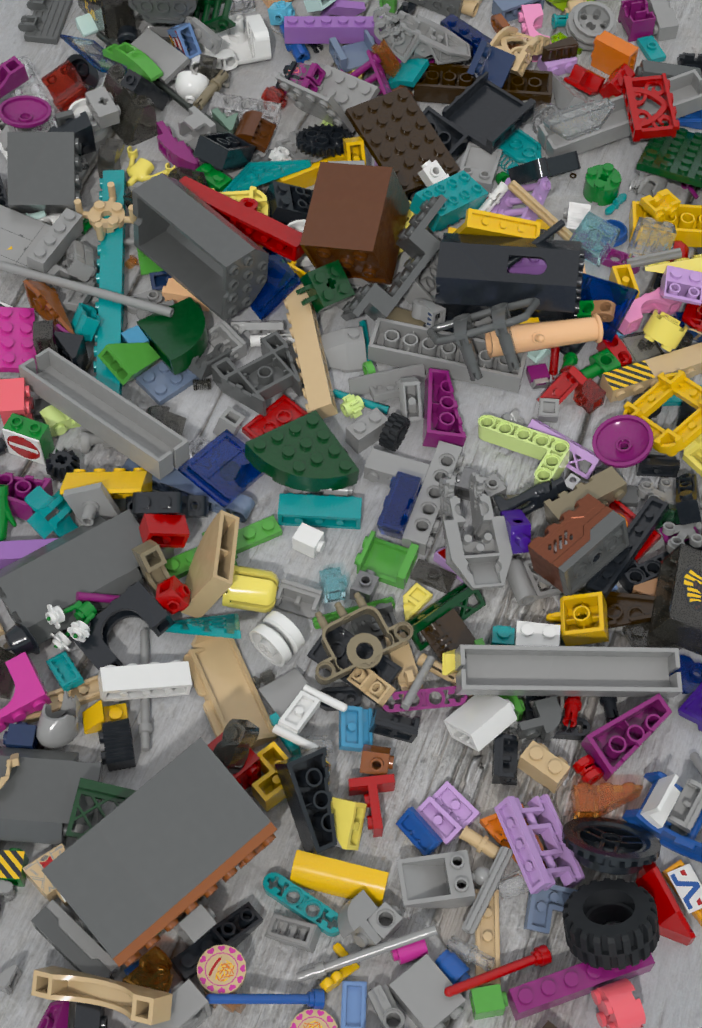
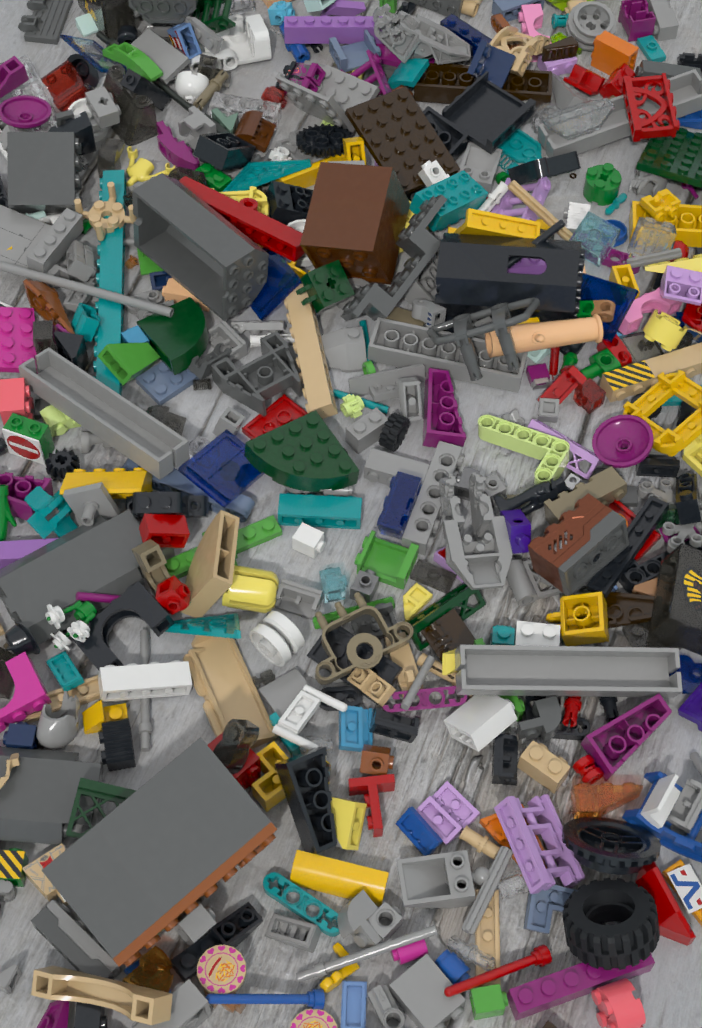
clear orange hinge [371,39,401,78] -> none

